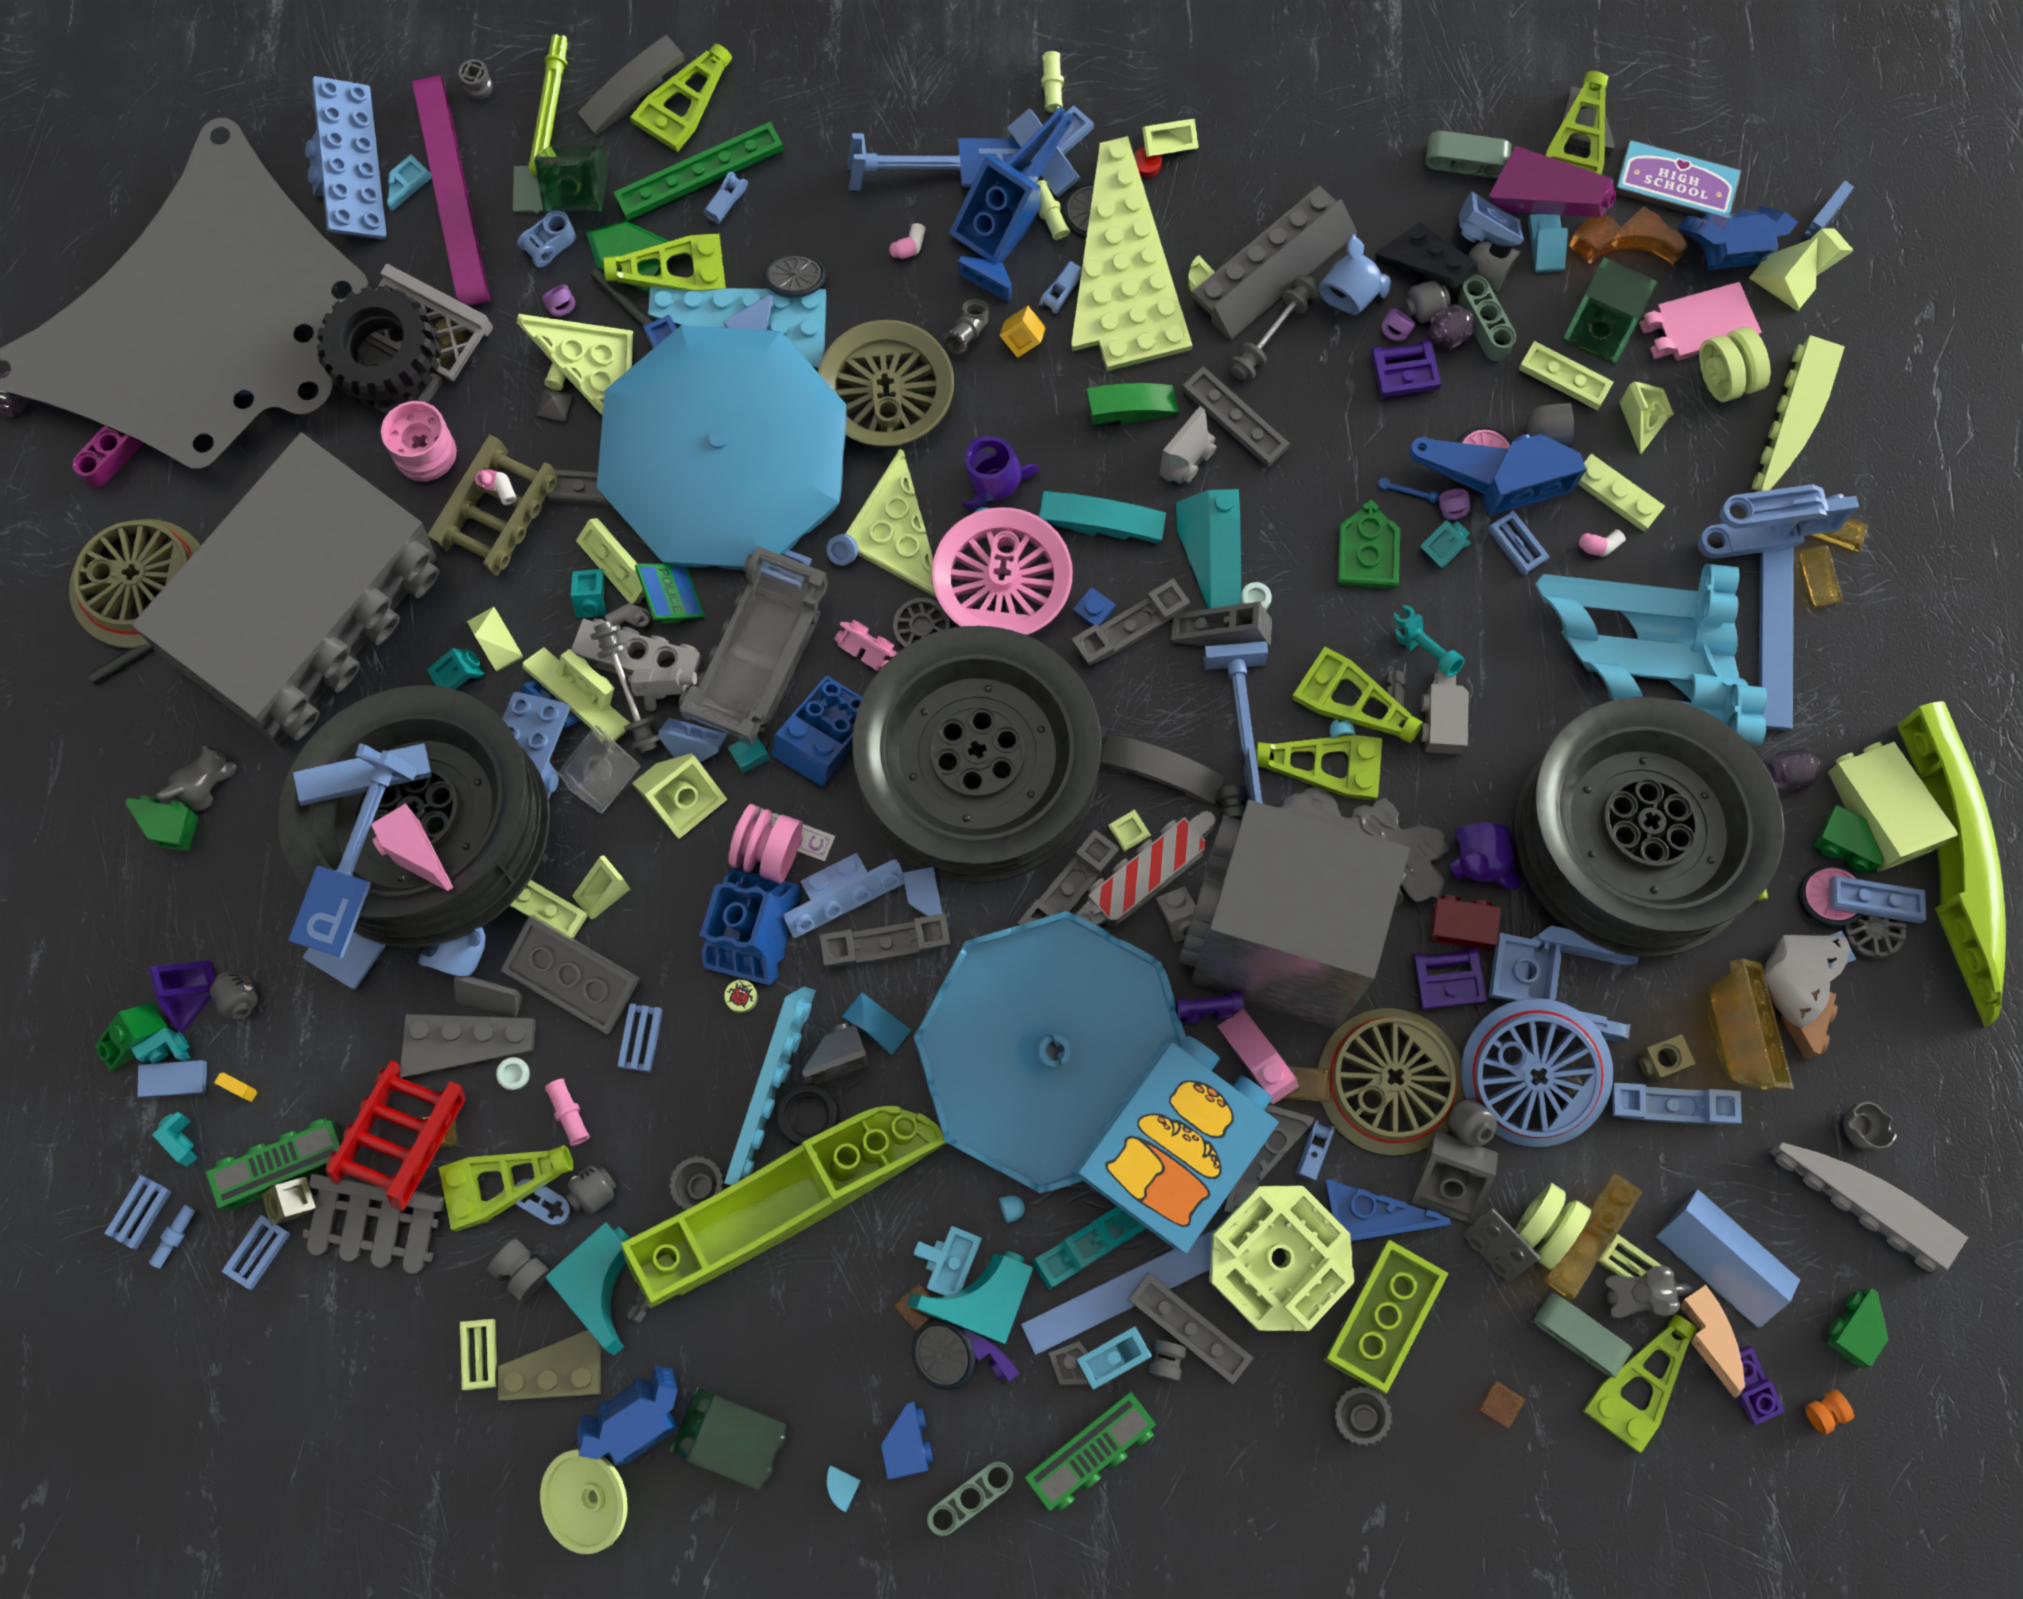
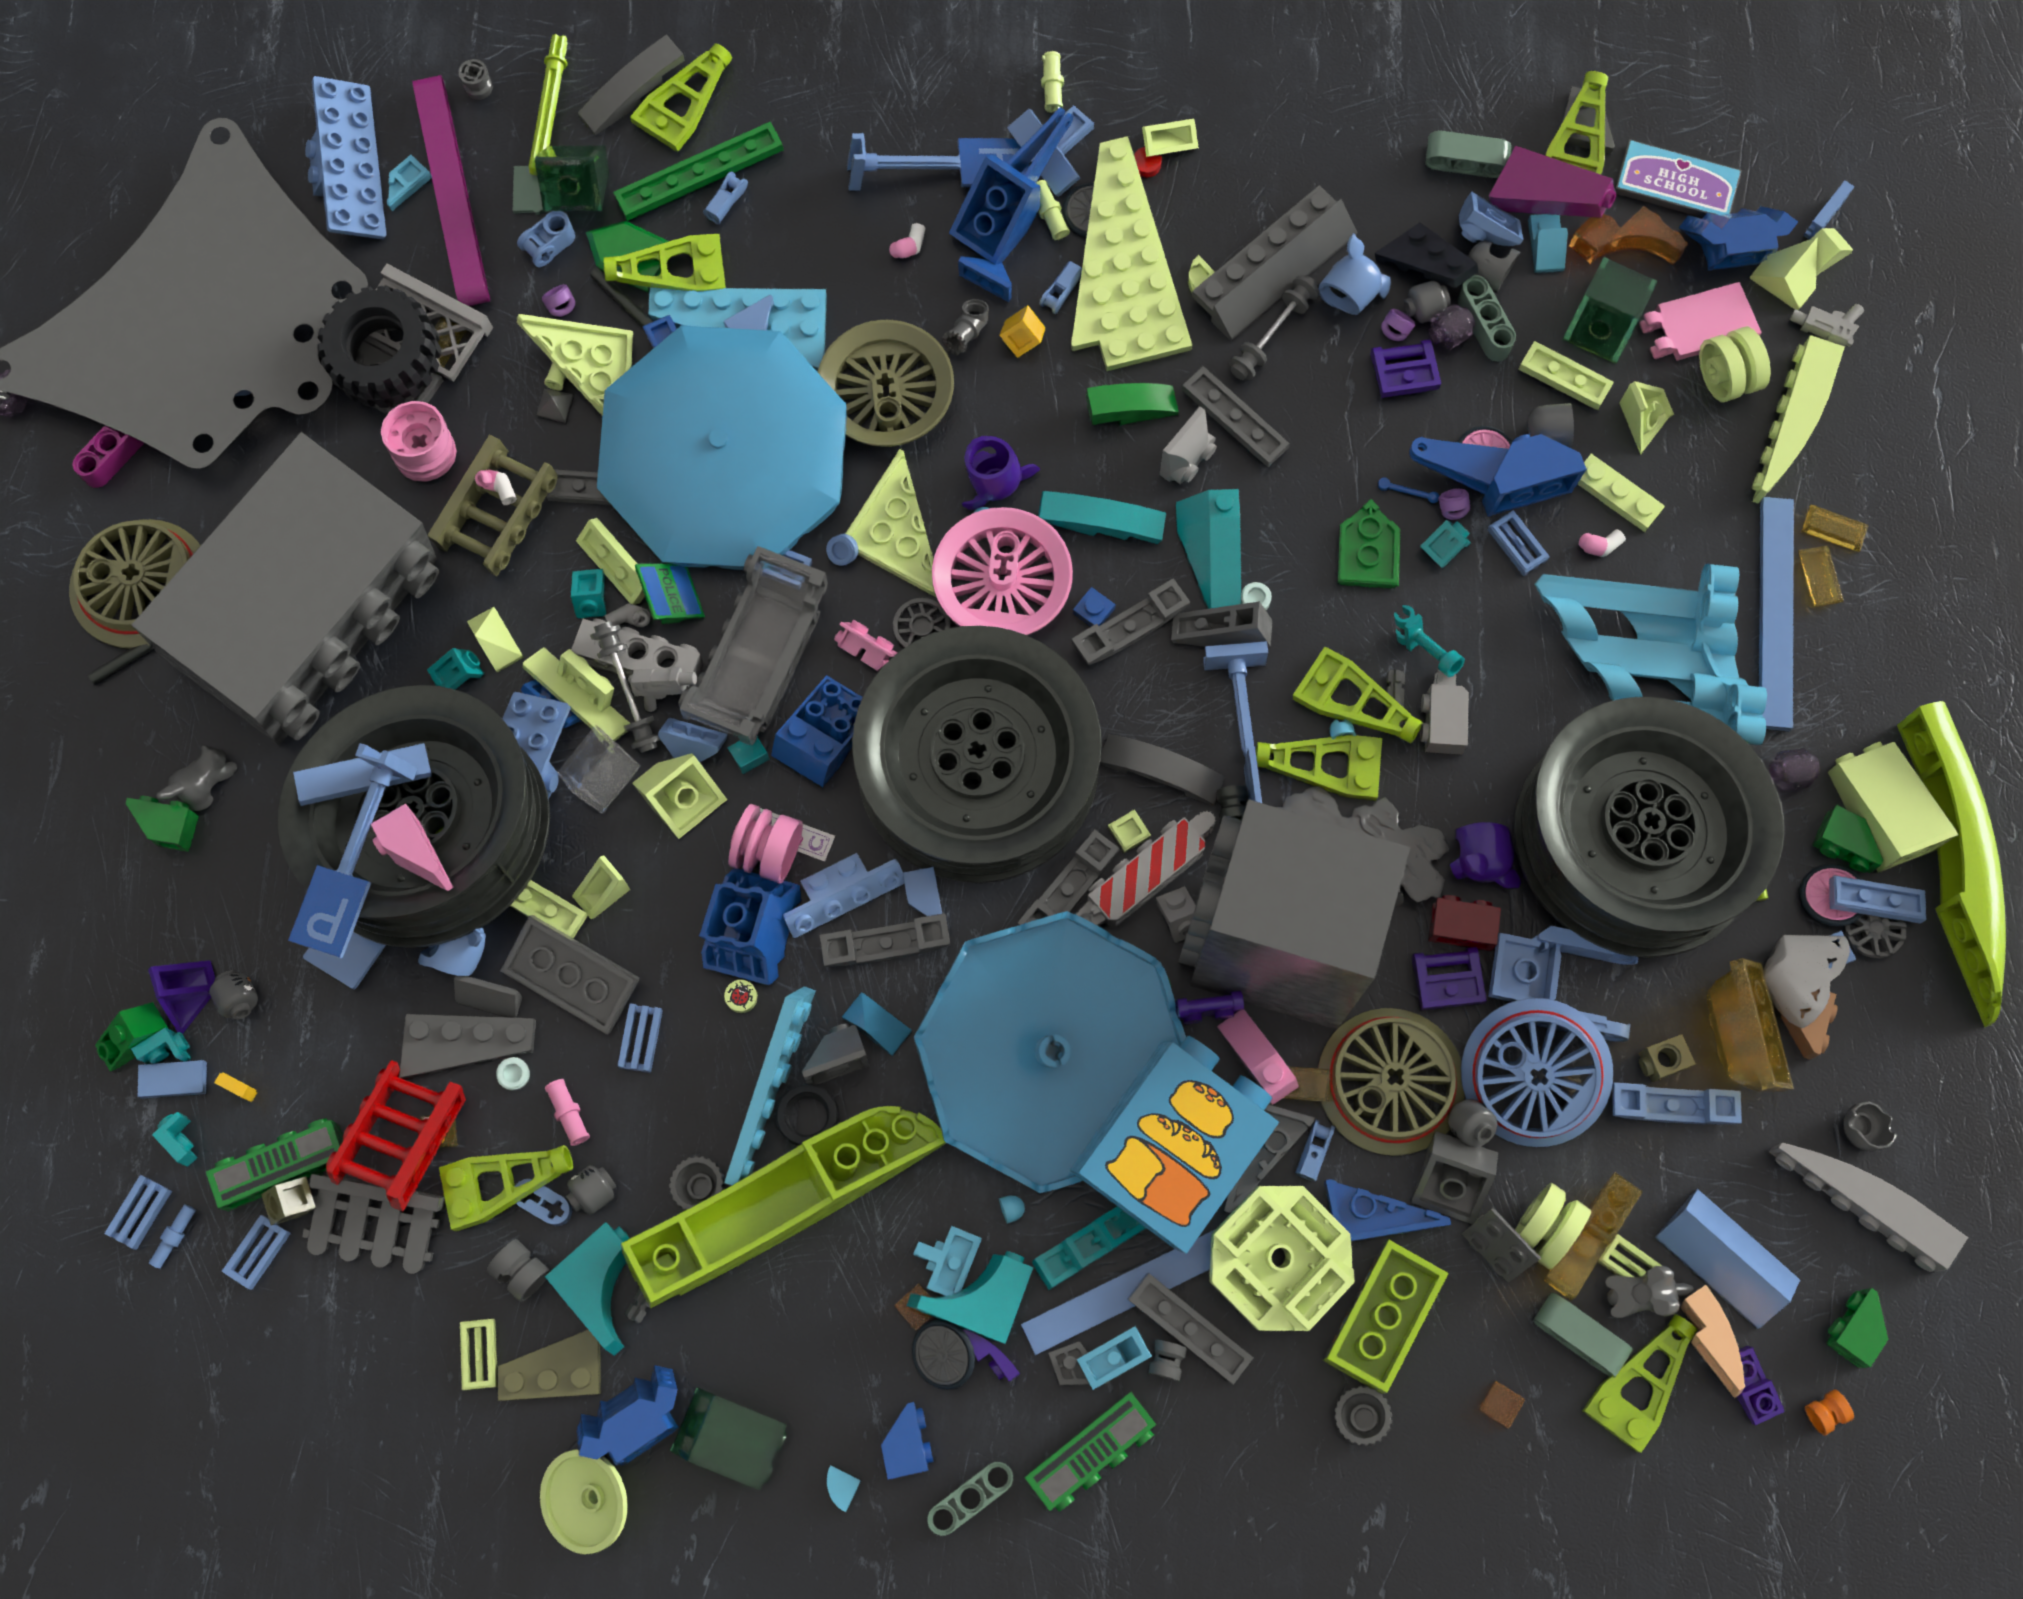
dark grey wheel [764,254,826,298] -> none
medium blue plate [1698,484,1859,559] -> none
none -> light grey piece [1789,304,1864,347]

